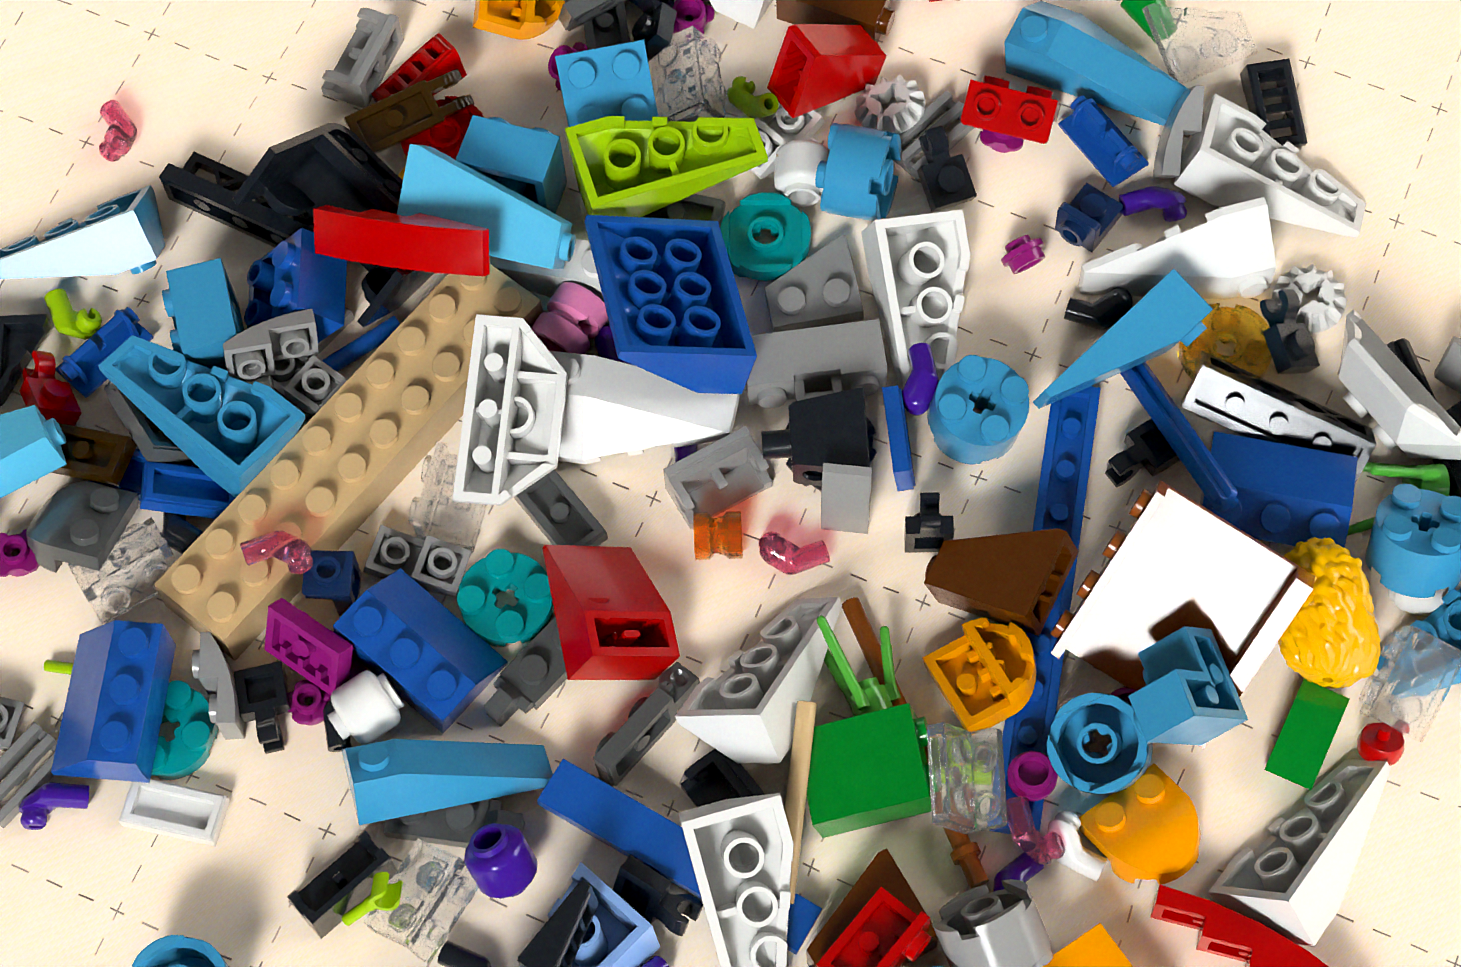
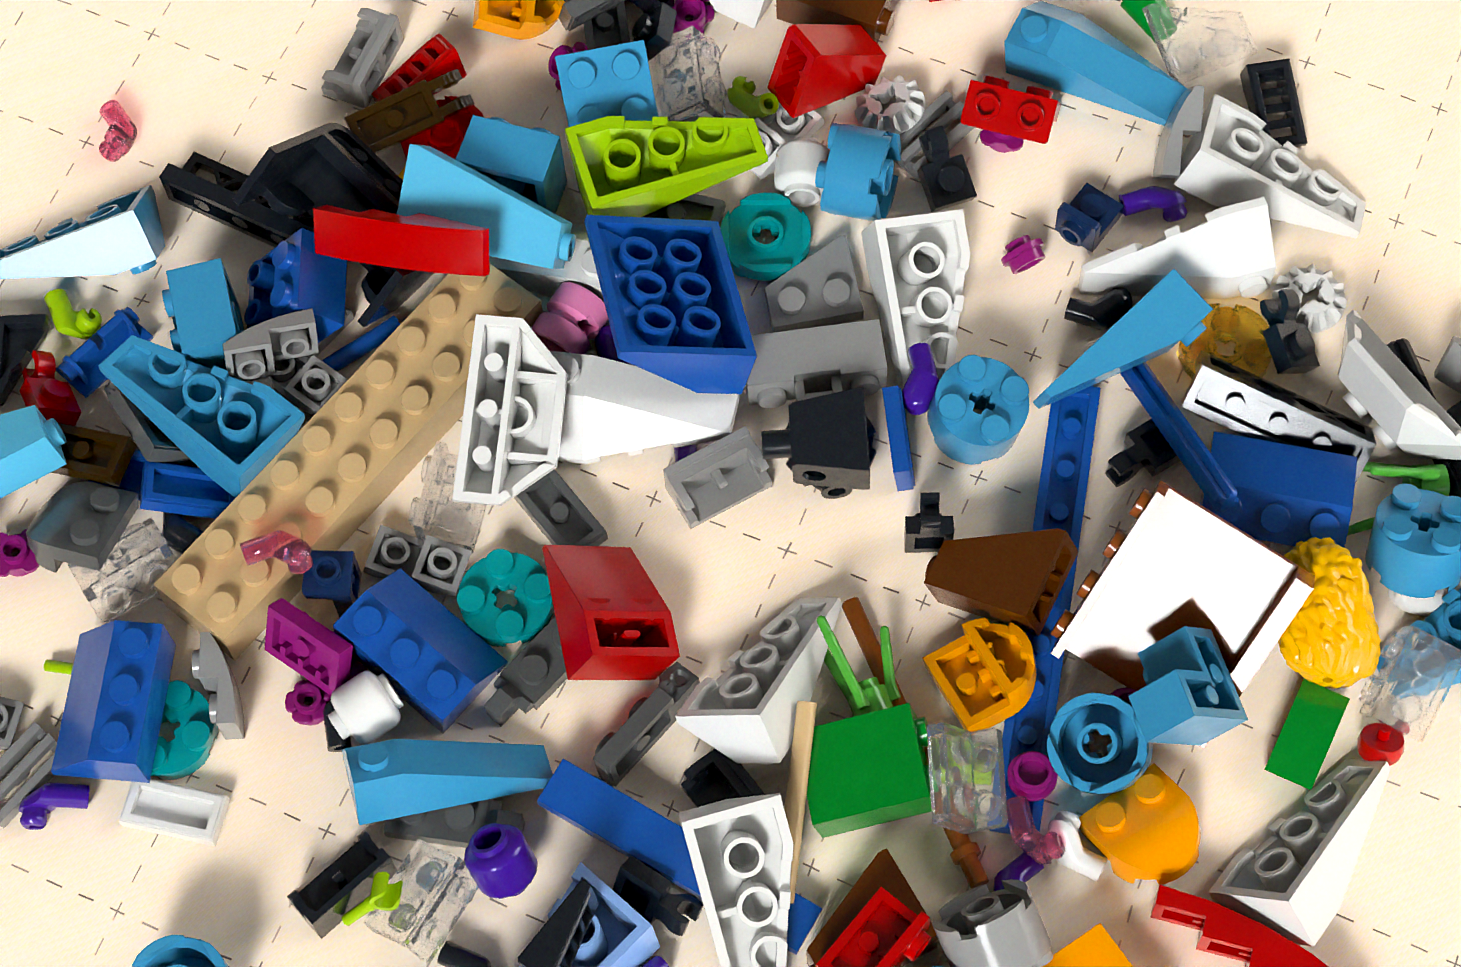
black plate [234,661,290,754] -> none
clear orange wheel [693,511,743,561] -> none
clear pink arm [758,531,830,575] -> none
light grey slope [821,463,872,534] -> none
blue hinge [1058,95,1149,187] -> none

